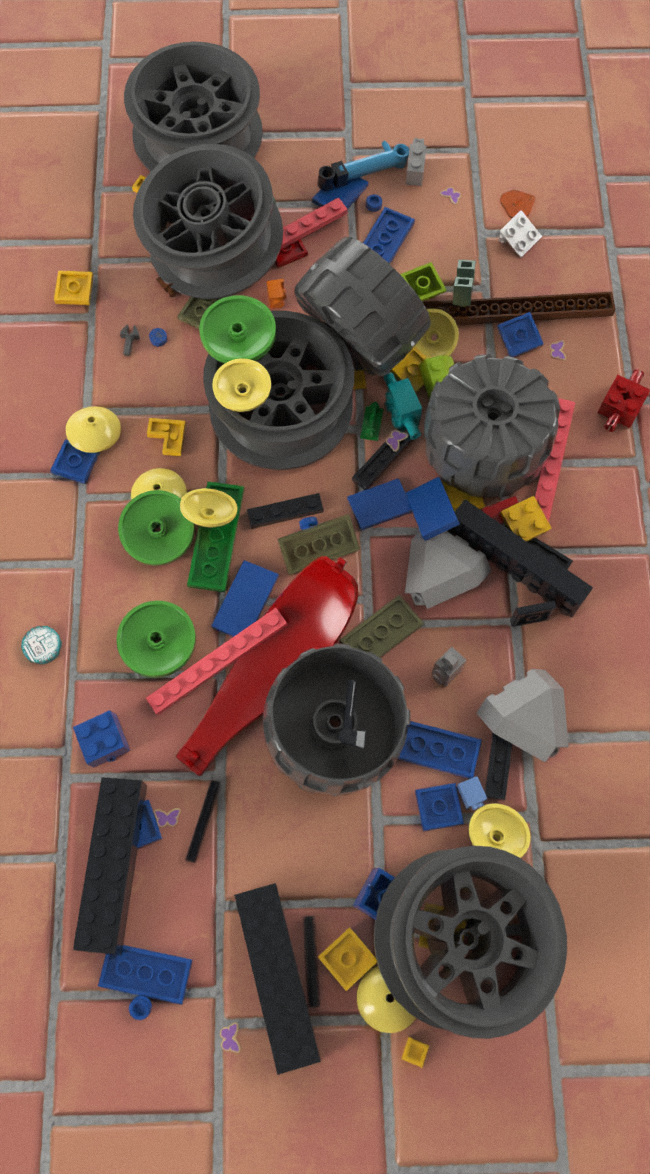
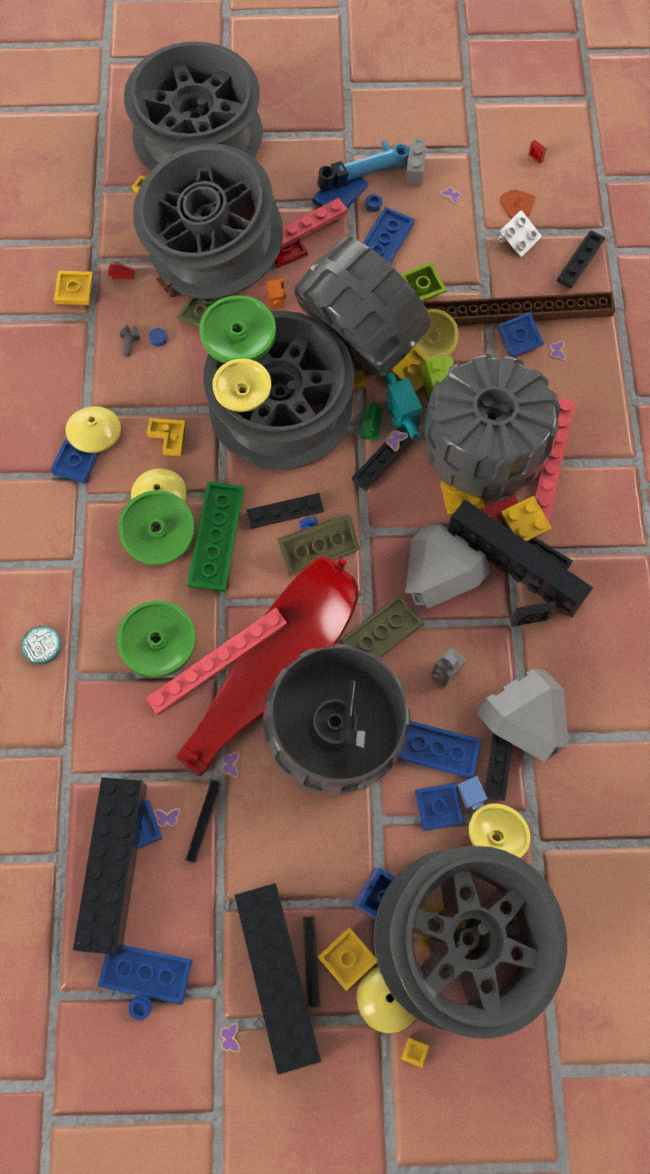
blue brick [73,710,131,767] -> none
light yellow dish [180,488,237,528] -> none
blue tile [211,560,279,637] -> none
blue tile [347,478,413,531] -> none
blue tile [406,477,460,541] -> none
sand green arch [453,260,476,307] -> none
red brick [597,369,650,432] -> none
none -> red cone [108,261,135,279]
none -> medium lavender sticker [221,751,240,778]
none -> red tile [528,140,547,164]
none -> black plate [556,230,605,289]

